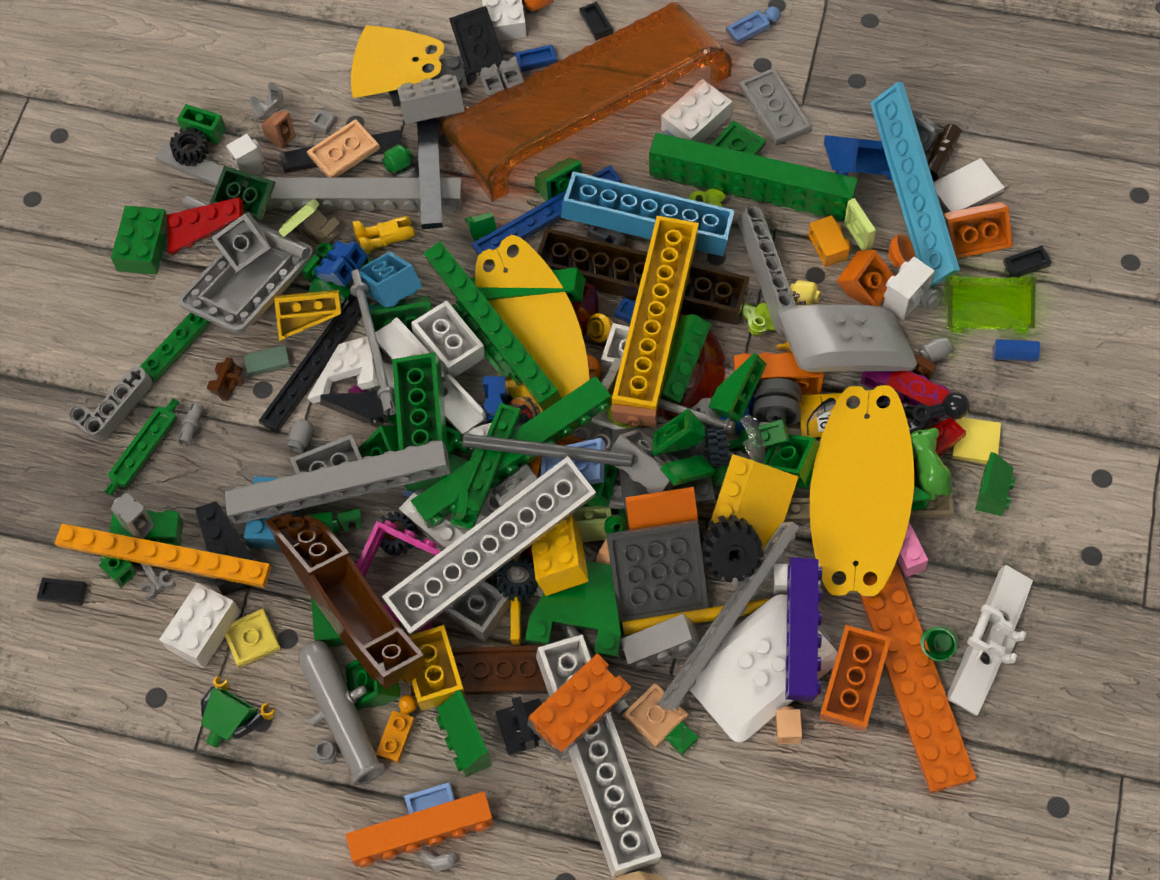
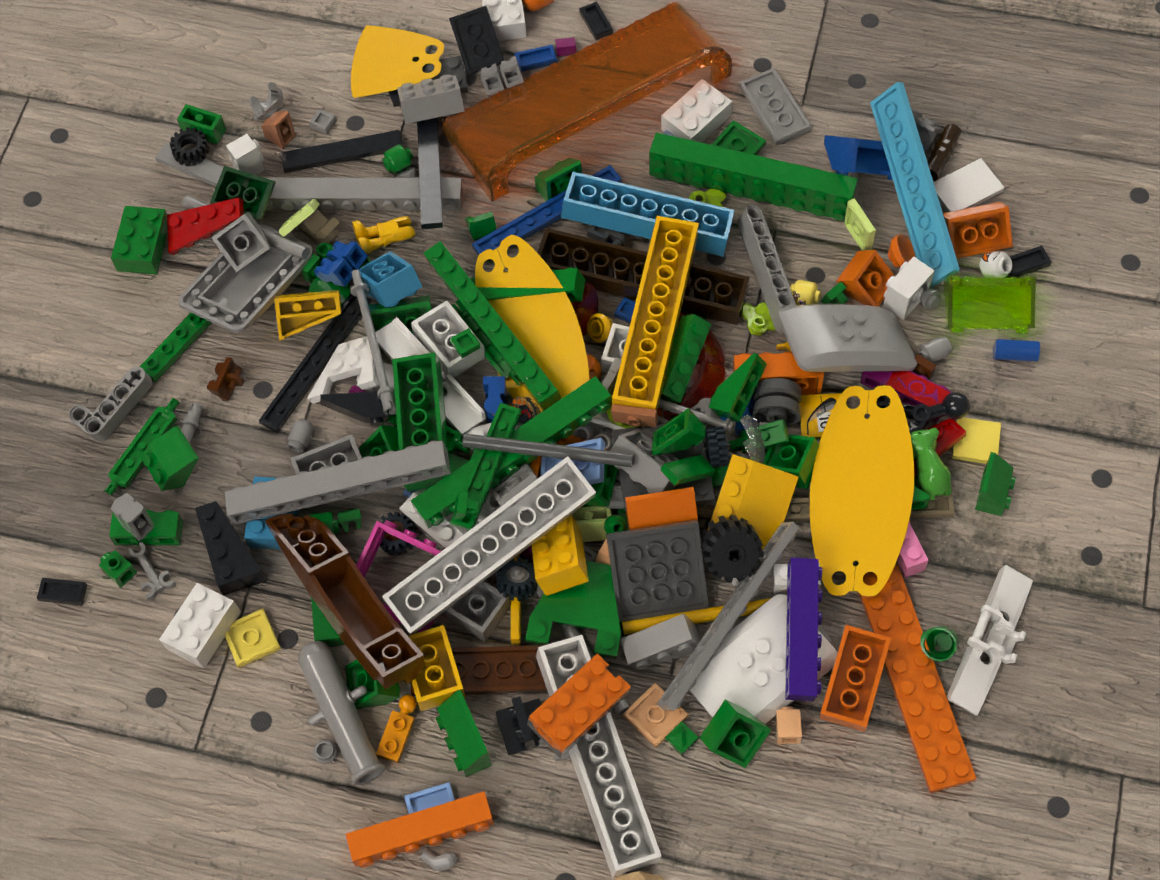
light orange plate [54,524,272,588] -> none
green torso [201,676,275,748] -> none
sand green tile [244,345,290,377] -> none
light nougat tile [307,119,380,178] -> none
medium blue plate [726,6,780,45] -> none
light orange brick [808,215,851,267] -> none
none -> green slope [141,426,199,491]
none -> green plate [450,328,480,358]
none -> magenta slope [555,37,577,57]
none -> green slope [699,699,772,768]
none -> green tile [820,282,848,304]
none -> white head [979,251,1012,279]

